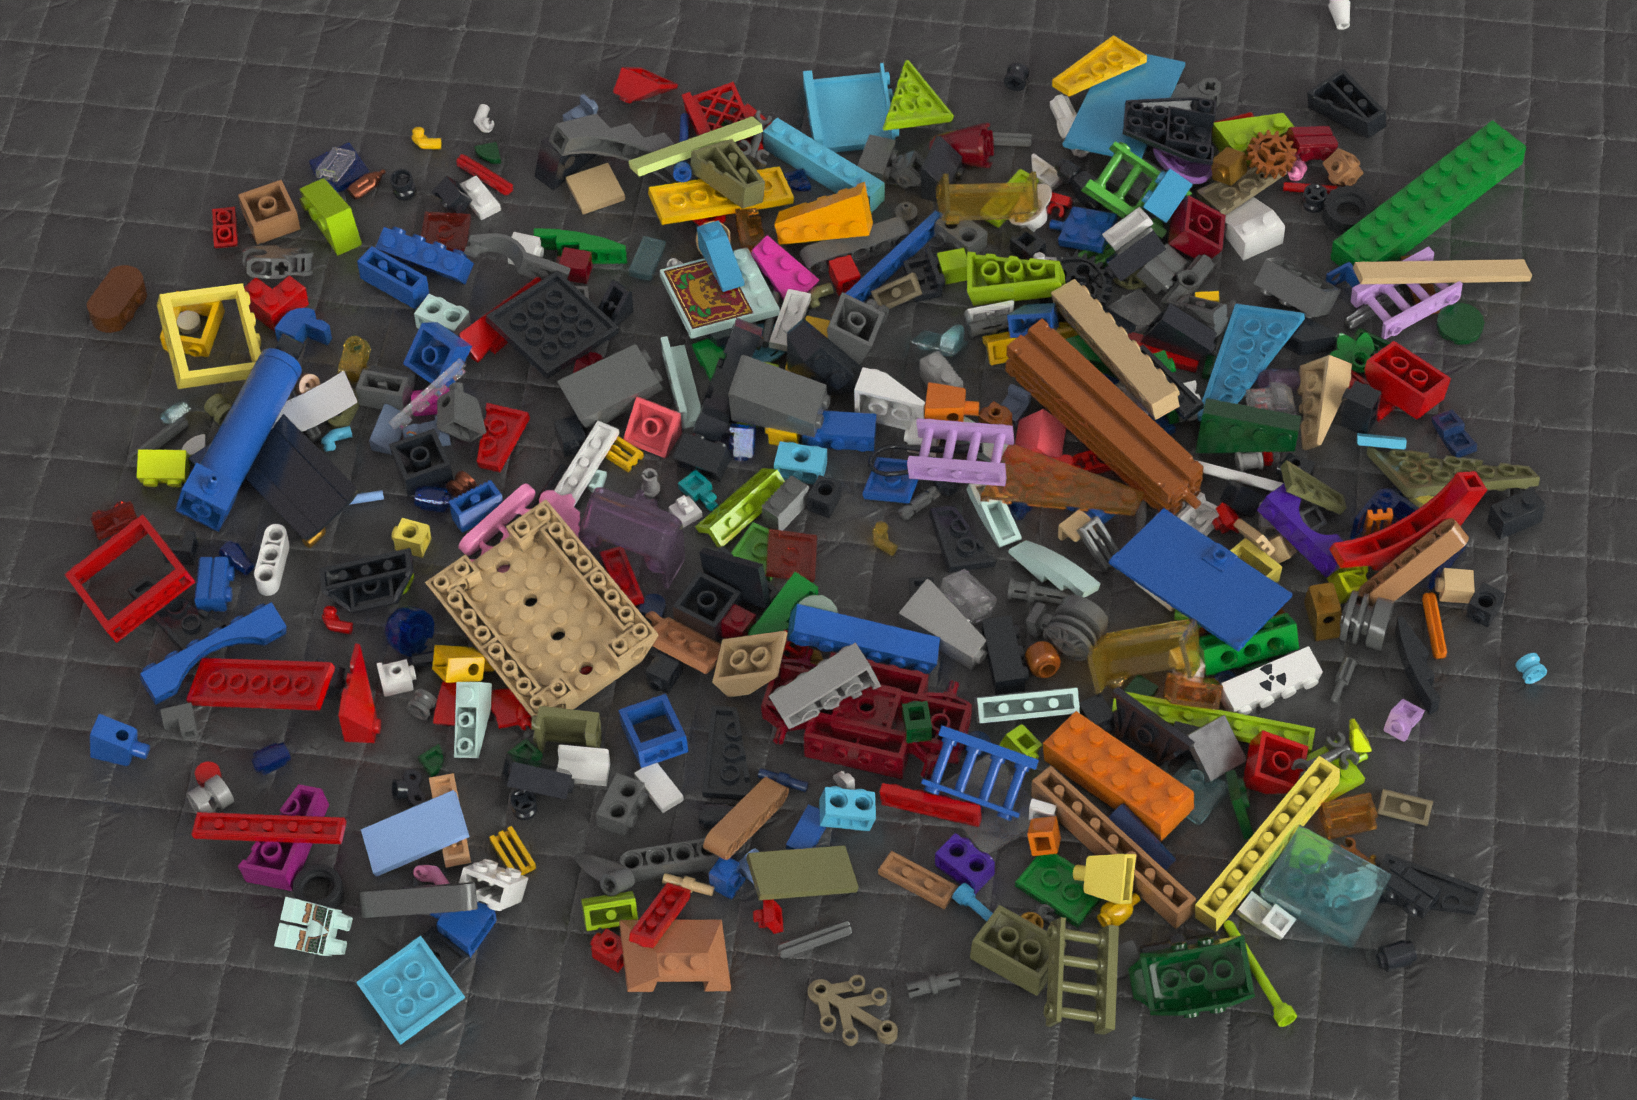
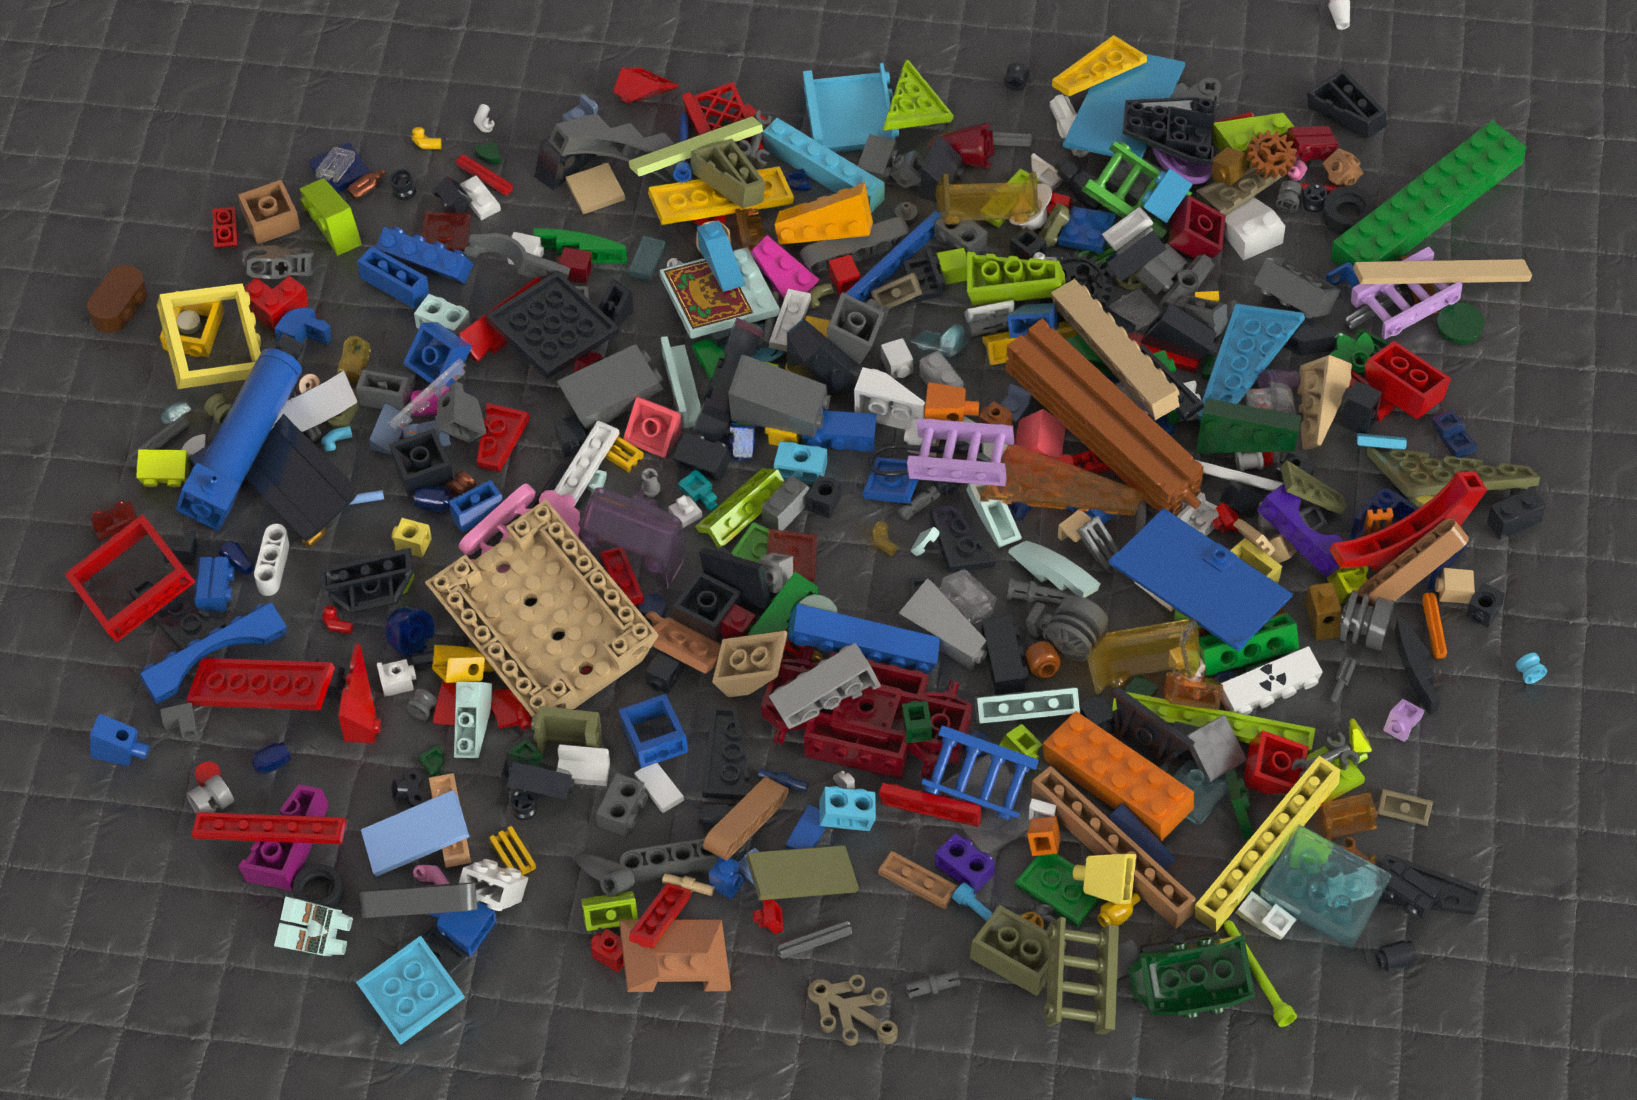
none -> light grey brick [759,553,793,593]
none -> white brick [881,338,913,379]
none -> light aqua tile [910,527,939,556]
none -> olive plate [1038,203,1070,248]
none -> dark grey wheel [1276,181,1302,213]

